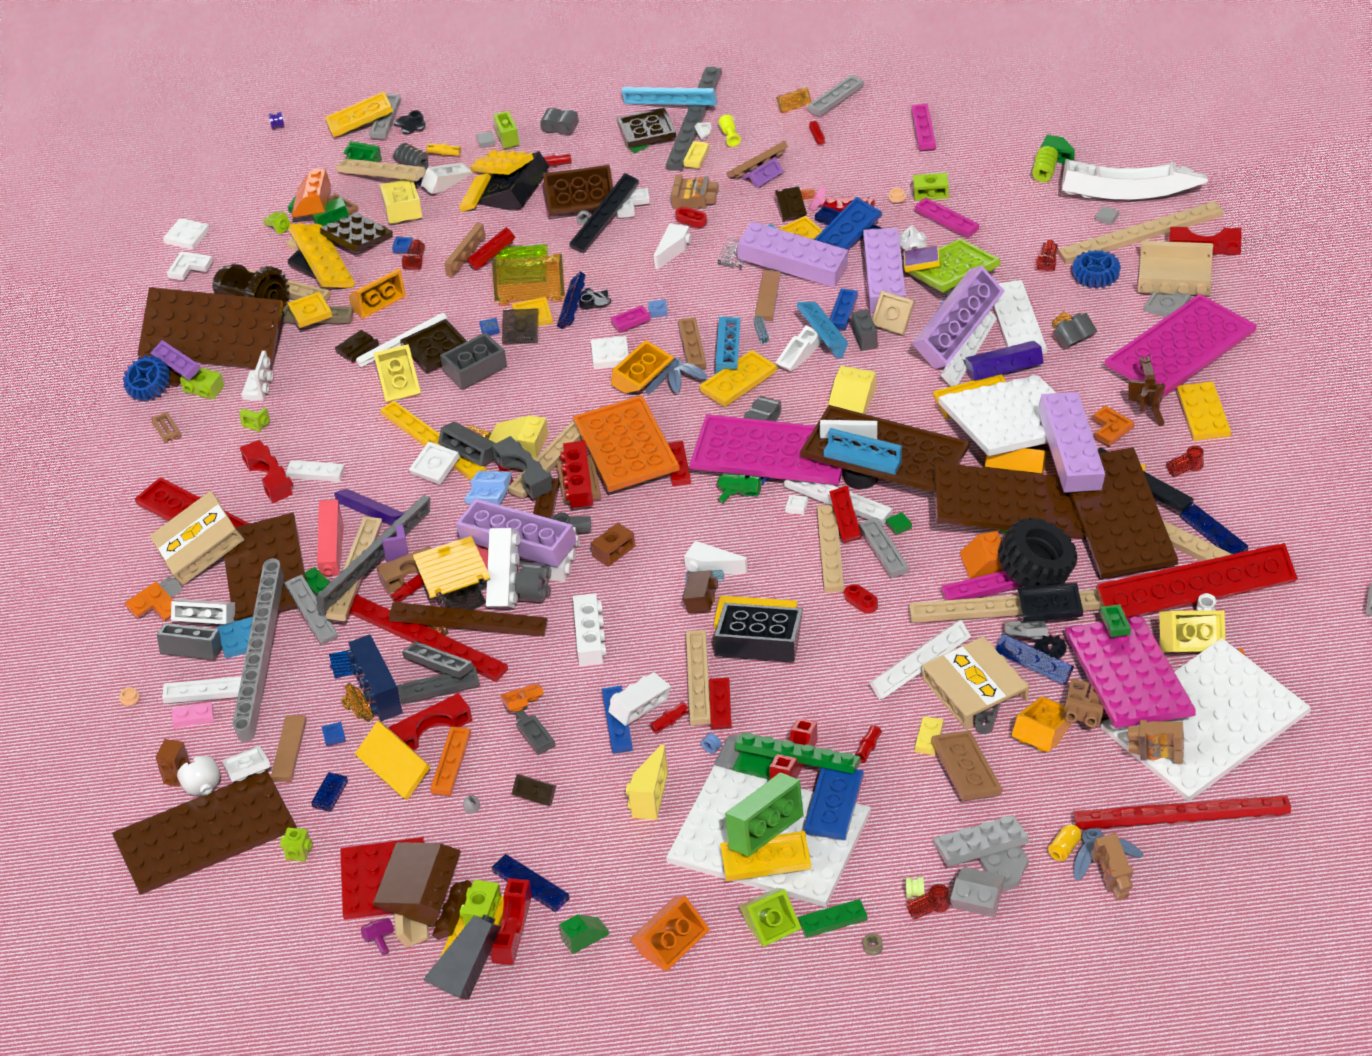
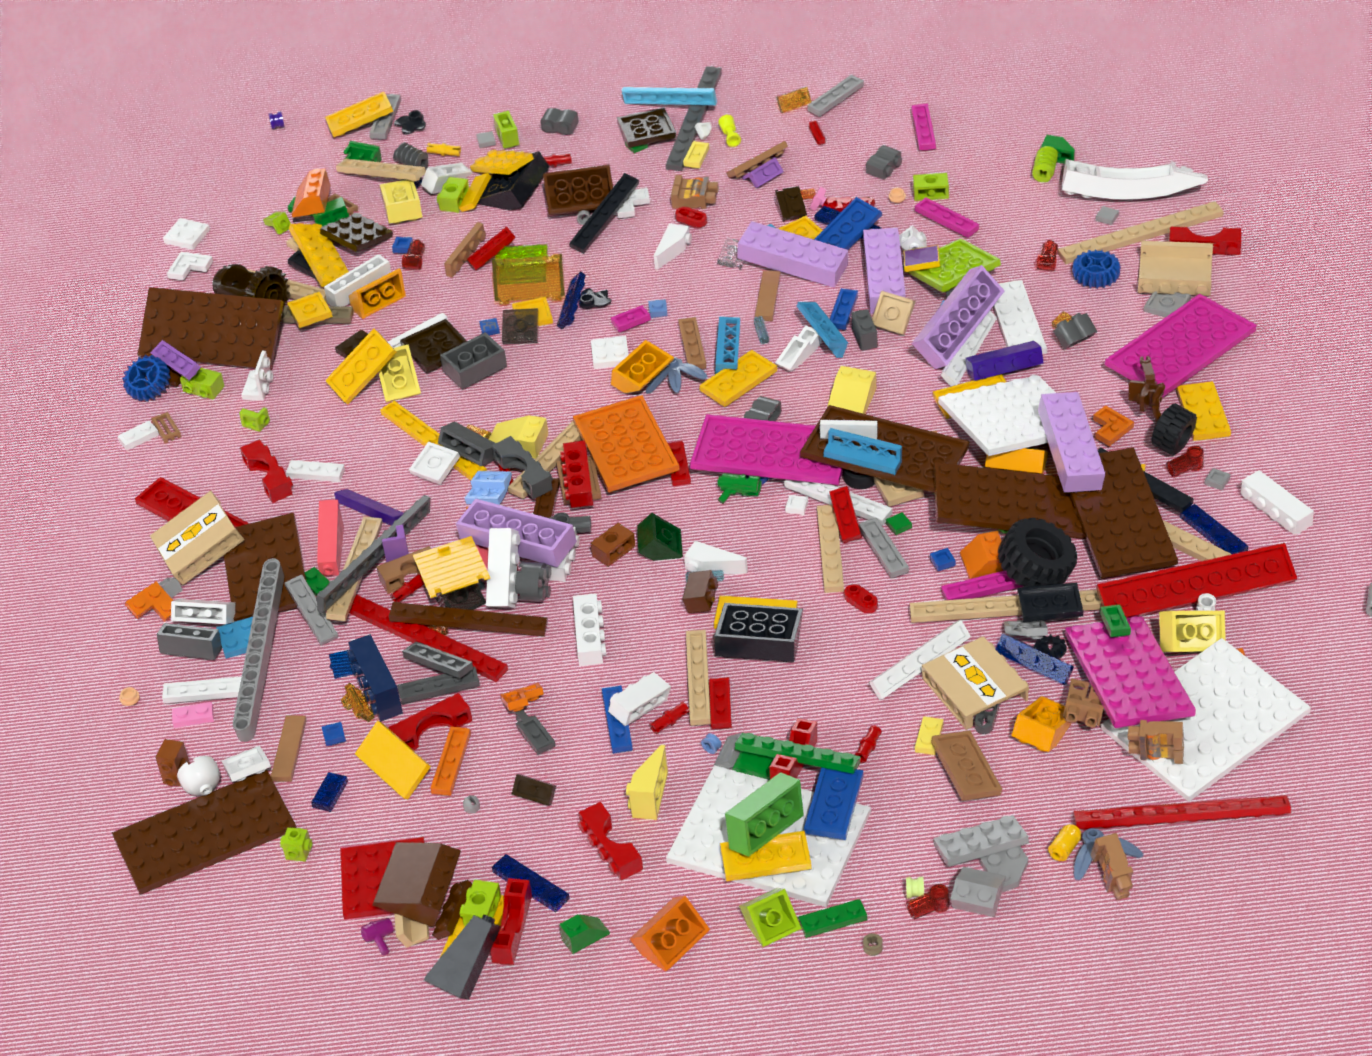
none -> white plate [117,421,159,451]
none -> white brick [324,254,391,307]
none -> yellow plate [325,329,397,404]
none -> lime brick [437,177,469,213]
none -> red arch [578,801,643,881]
none -> dark green slope [637,513,683,561]
none -> dark grey brick [866,145,902,179]
none -> tan plate [874,477,924,507]
none -> blue plate [930,548,956,571]
none -> black tyre [1151,403,1197,456]
none -> light grey tile [1205,468,1231,490]
none -> white brick [1241,470,1314,536]

